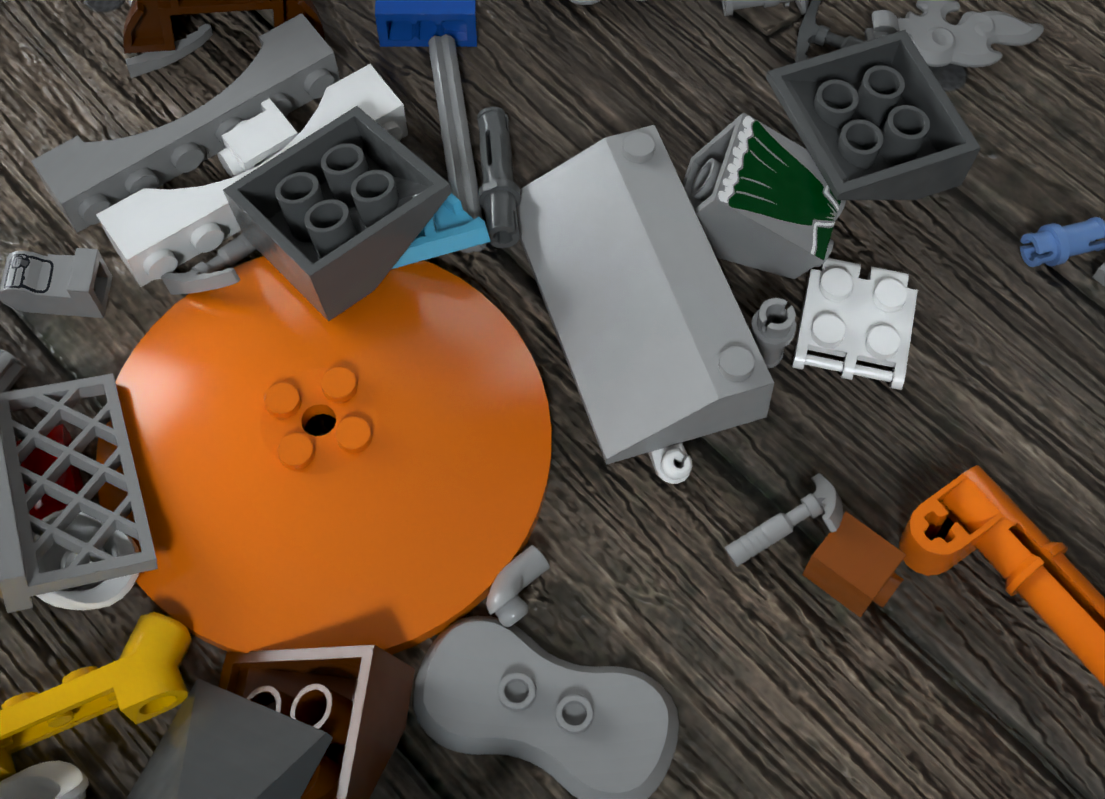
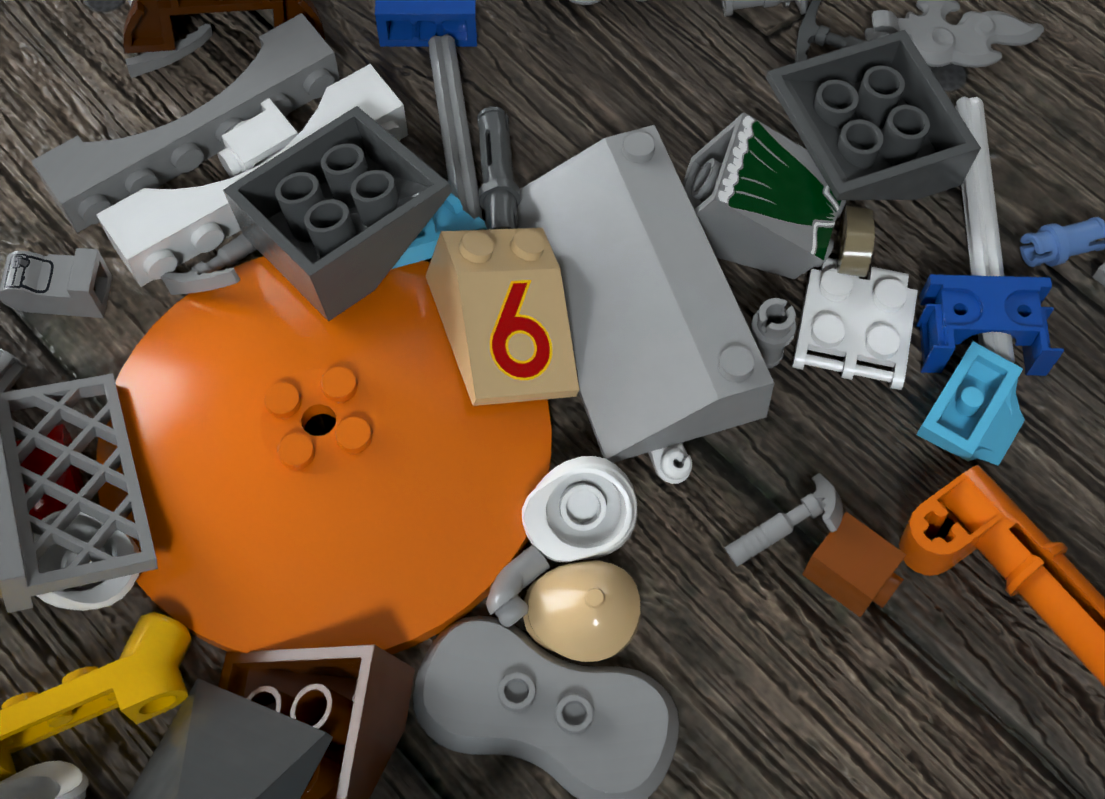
none -> tan slope [426,228,580,406]
none -> white hat [522,456,638,562]
none -> tan hat [523,560,641,662]
none -> dark tan beam [836,205,875,278]
none -> blue piece [916,274,1064,376]
none -> medium azure slope [916,341,1025,466]
none -> white axle [955,96,1015,363]

